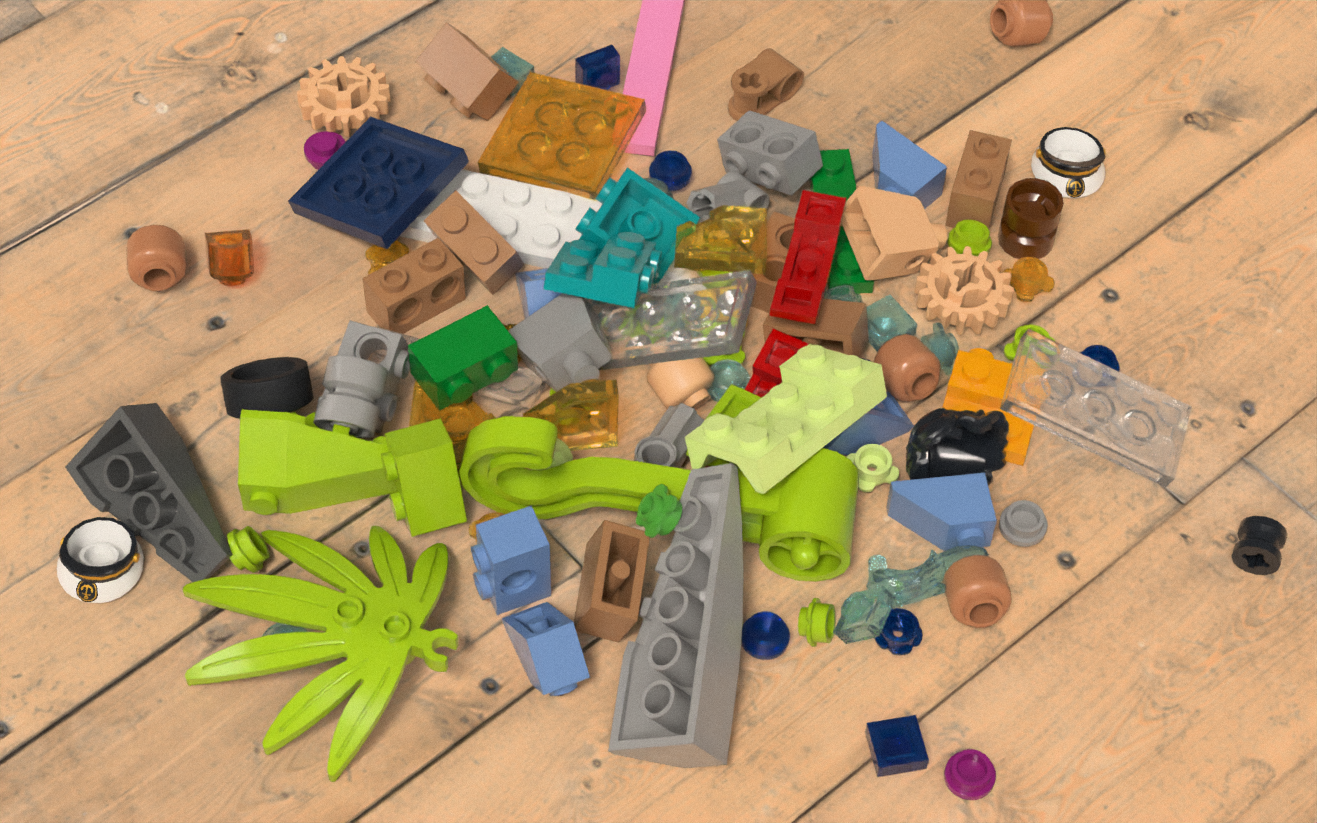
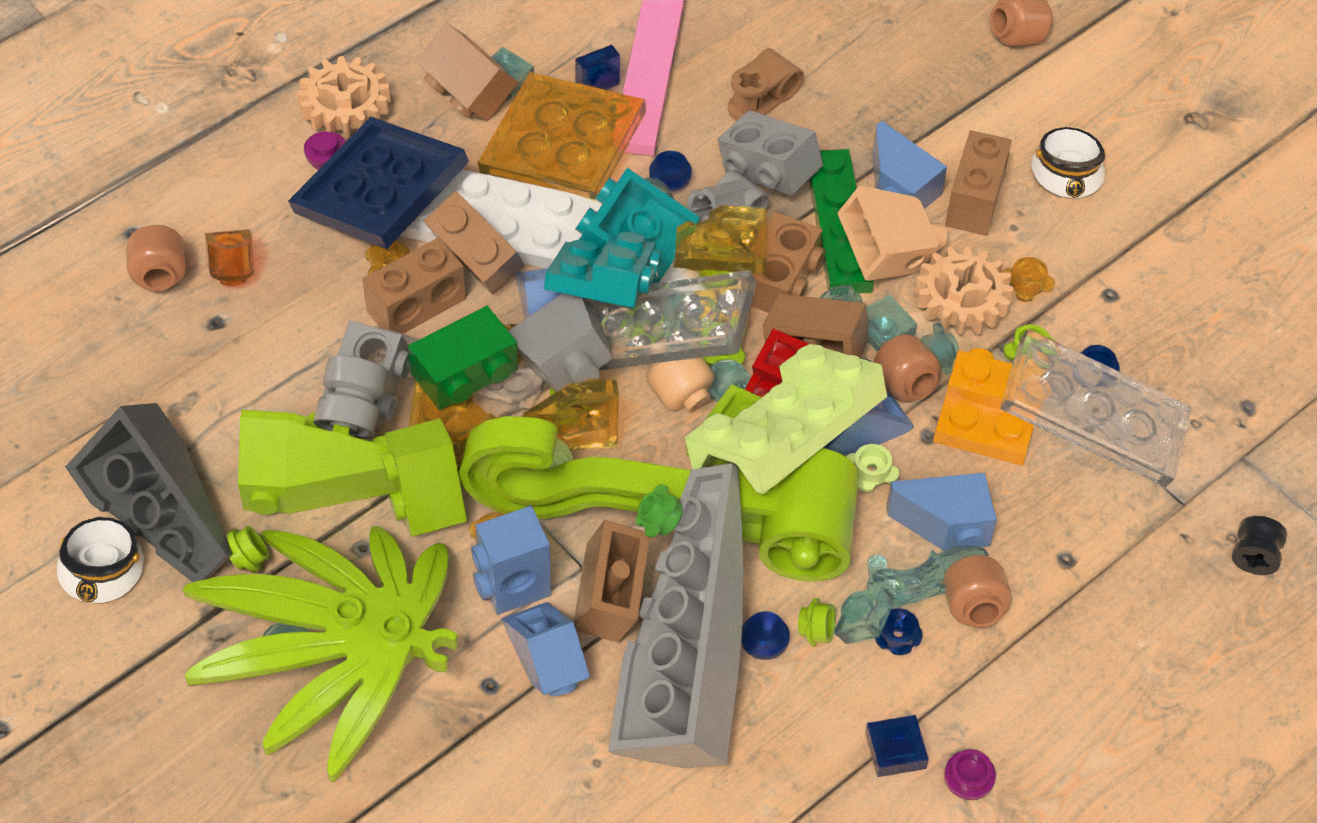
black tyre [220,357,314,419] -> none
light grey piece [634,403,704,468] -> none
red slope [769,190,846,324] -> none
black hair [906,408,1009,486] -> none
lime plate [947,220,992,257] -> none
reddish brown wheel [998,178,1064,261] -> none
light grey plate [999,500,1048,547] -> none

